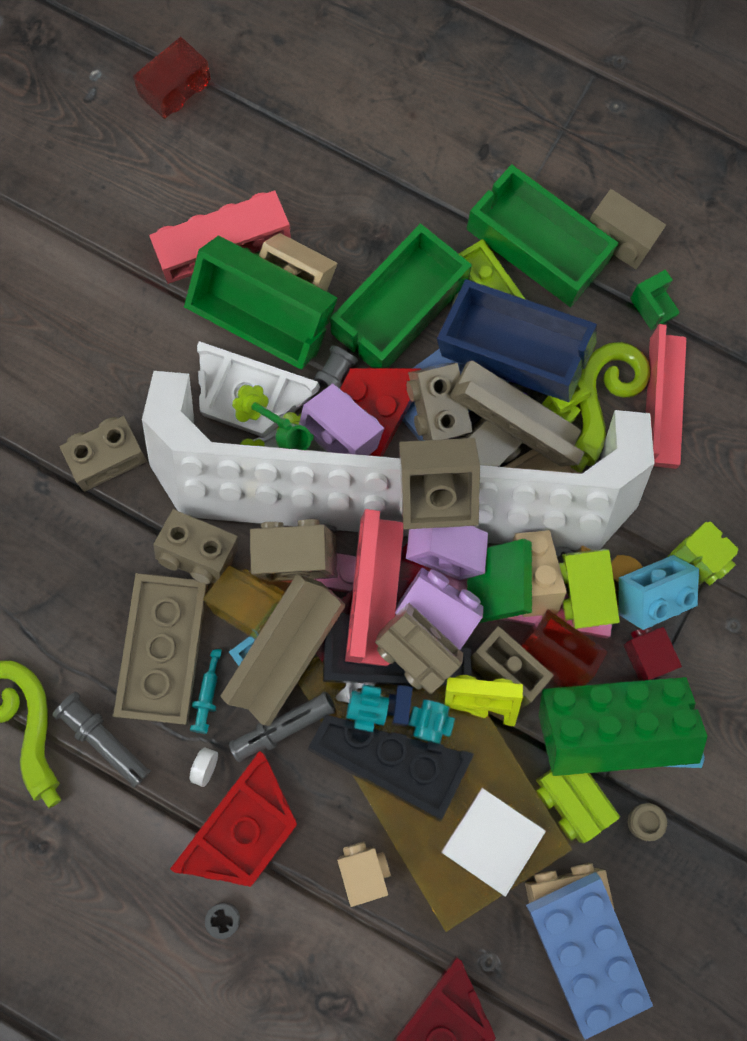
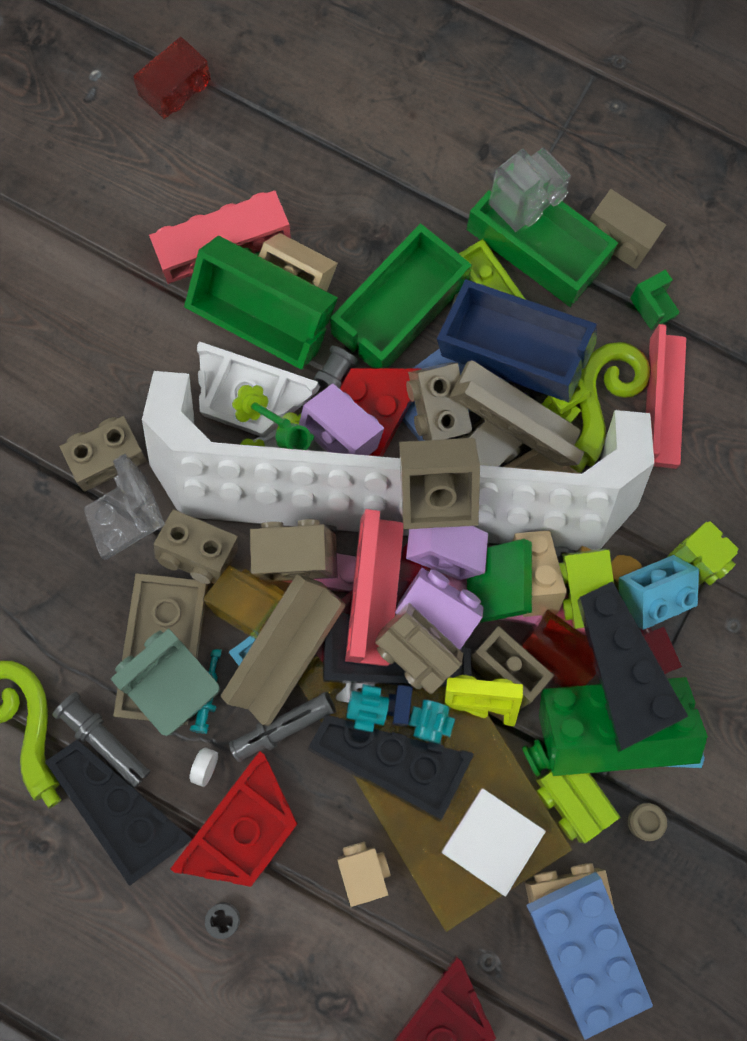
none -> black wing [45,740,192,886]
none -> clear bracket [84,454,165,560]
none -> sand green bracket [110,628,220,736]
none -> clear brick [489,147,571,232]
none -> green bush [522,739,551,777]
none -> black wing [577,581,688,752]

